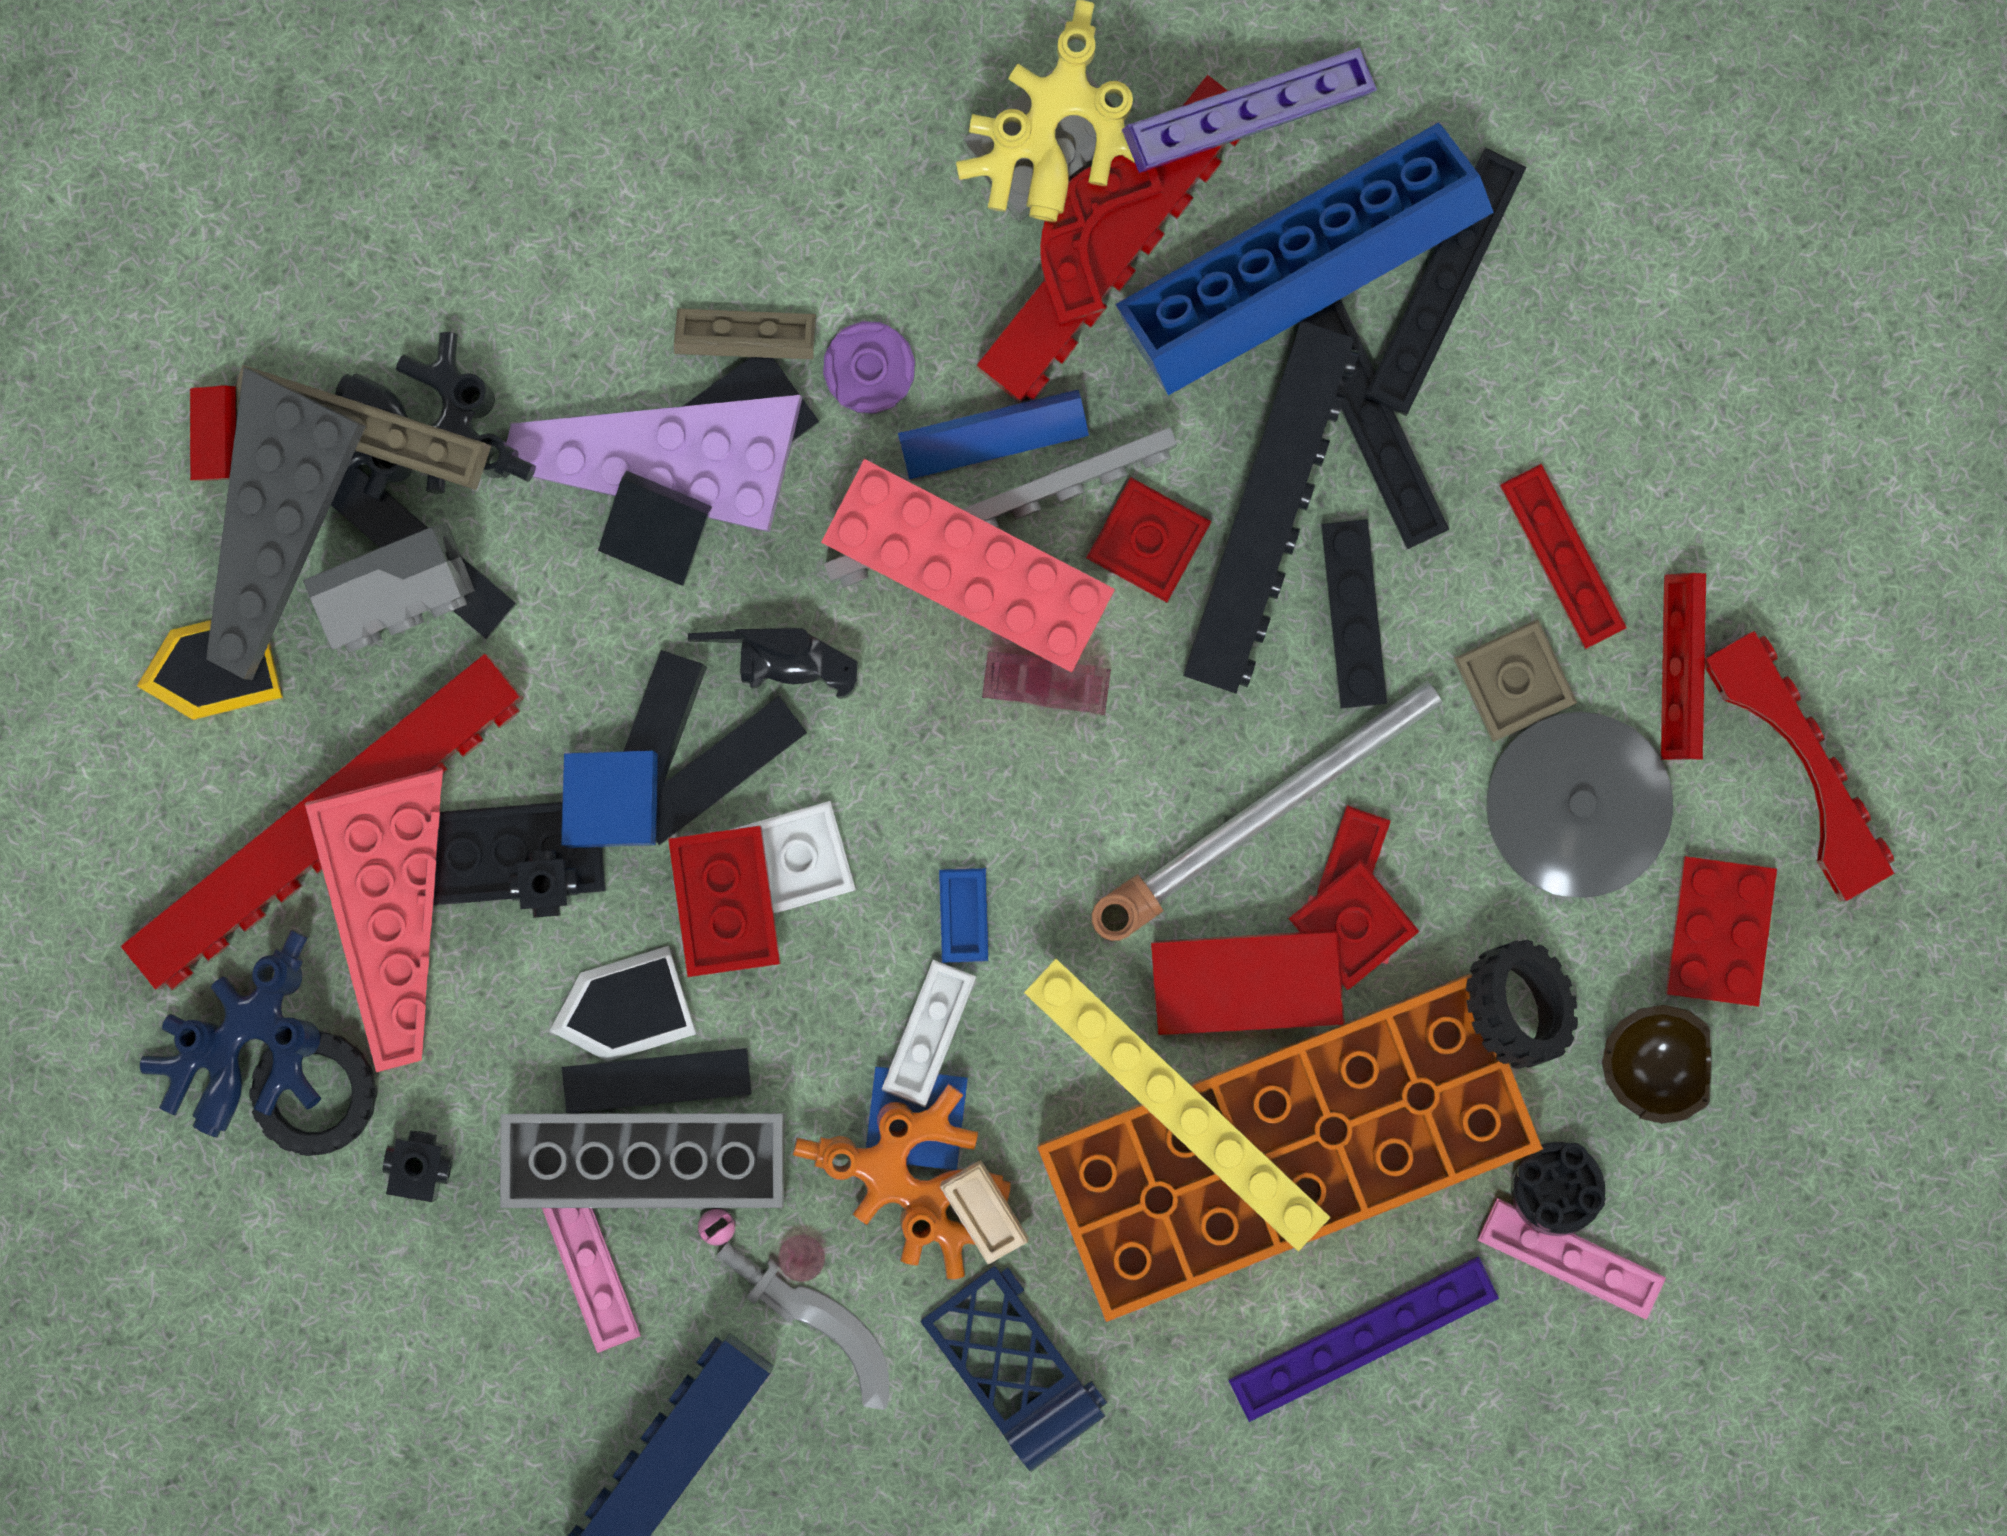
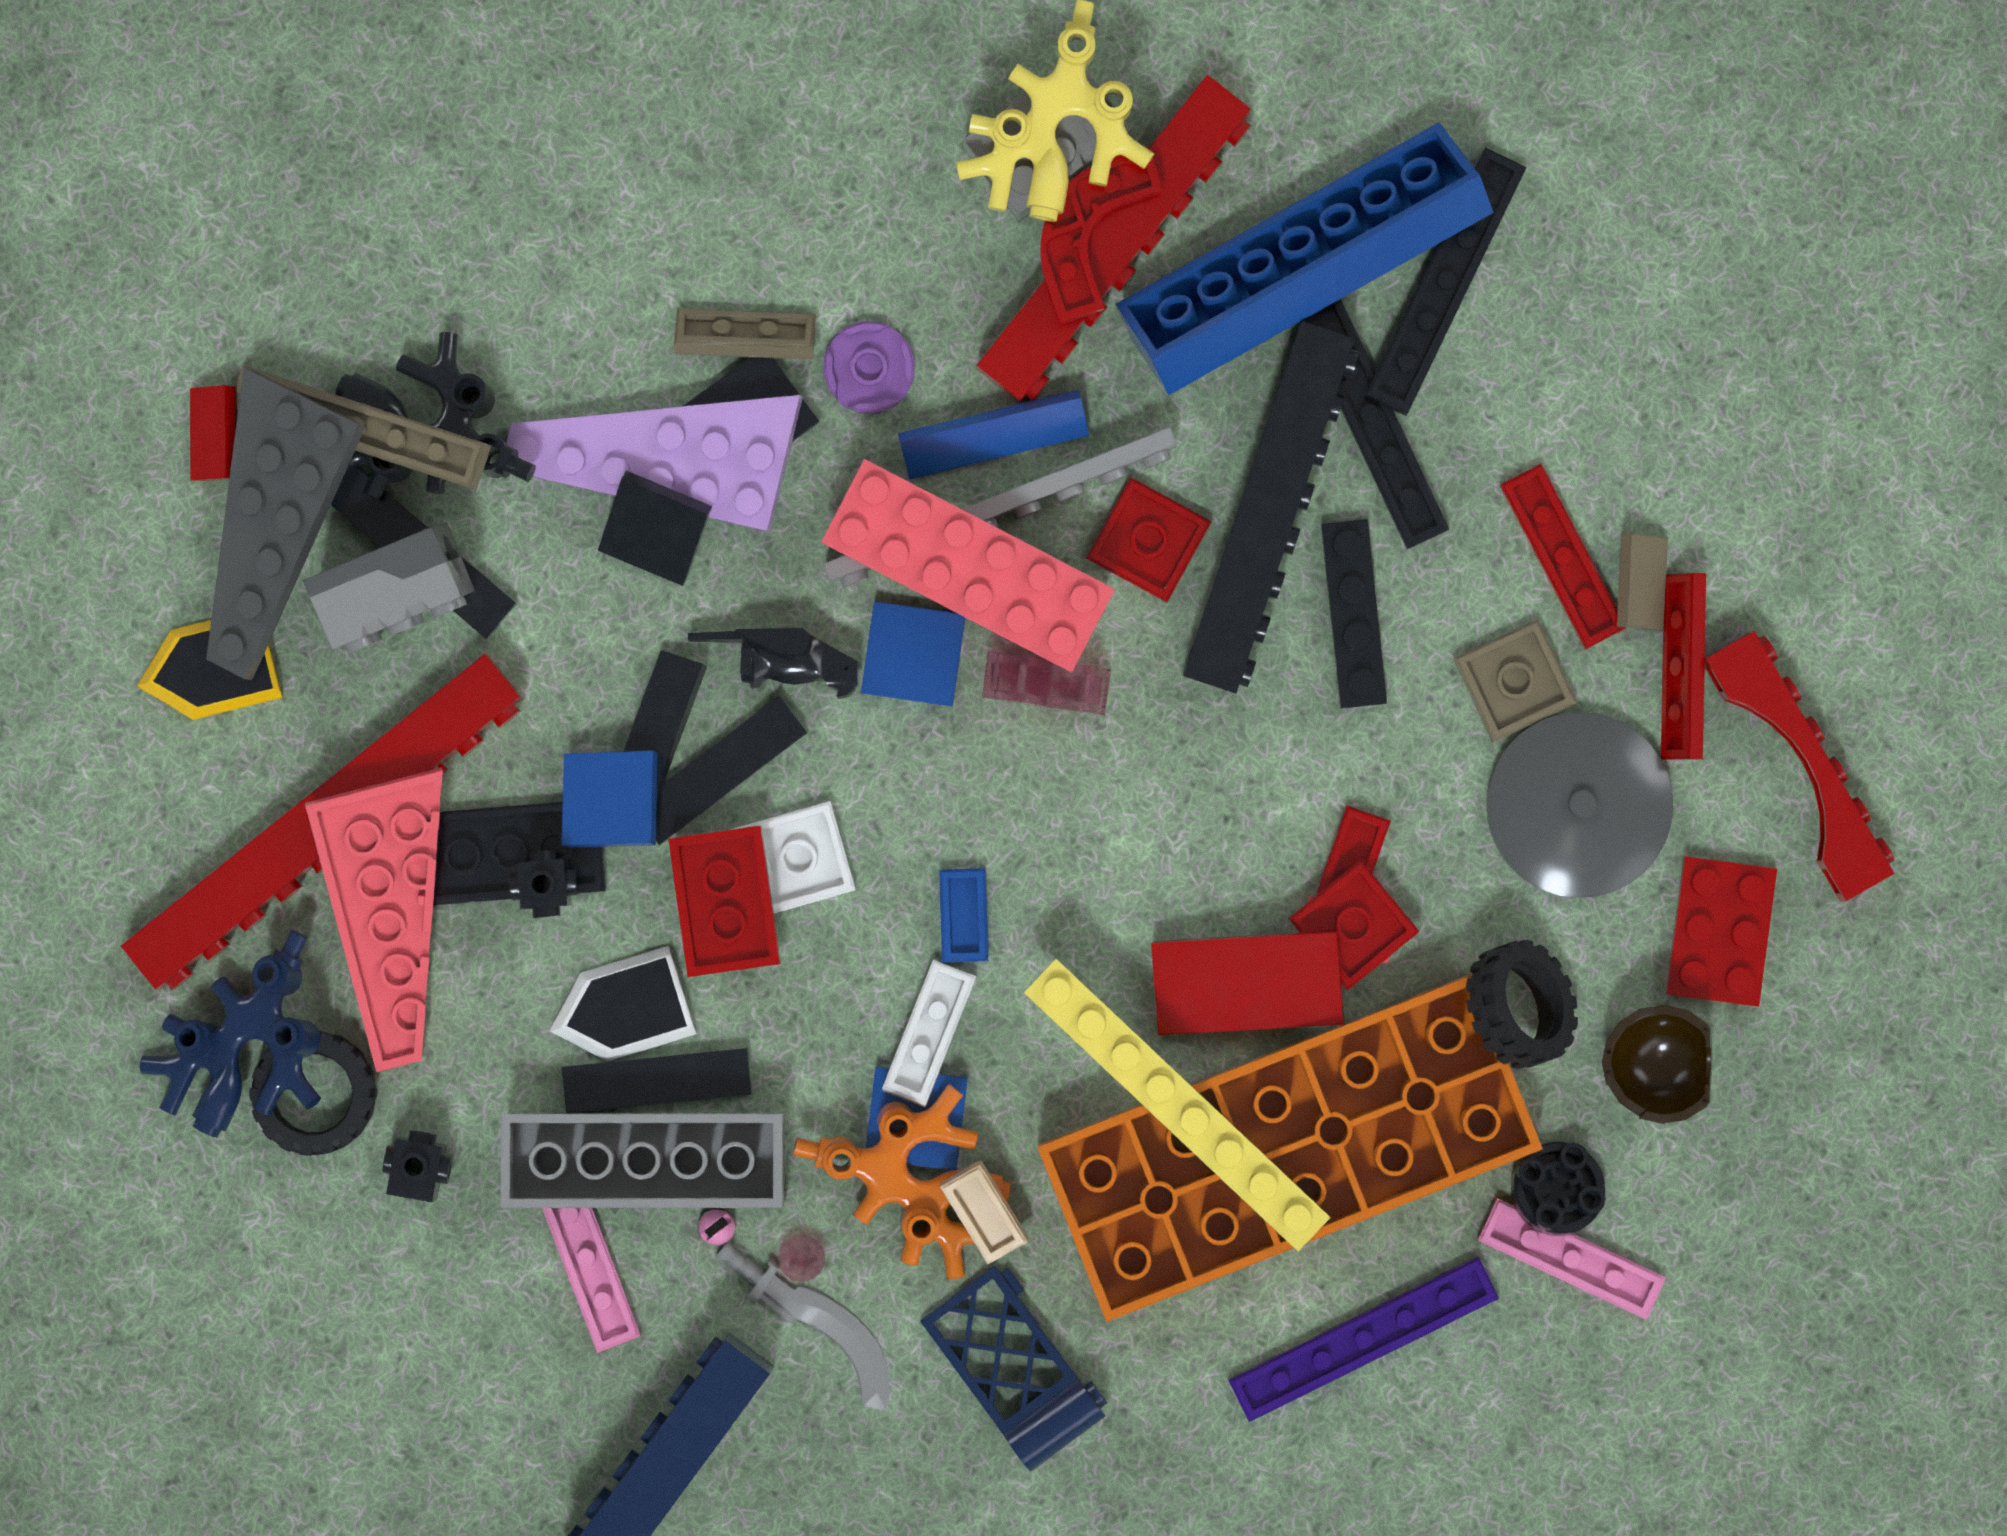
flat silver piece [1091,681,1443,941] -> none
tile [1121,47,1377,173] -> none
none -> blue tile [861,601,965,707]
none -> dark tan tile [1617,533,1668,630]

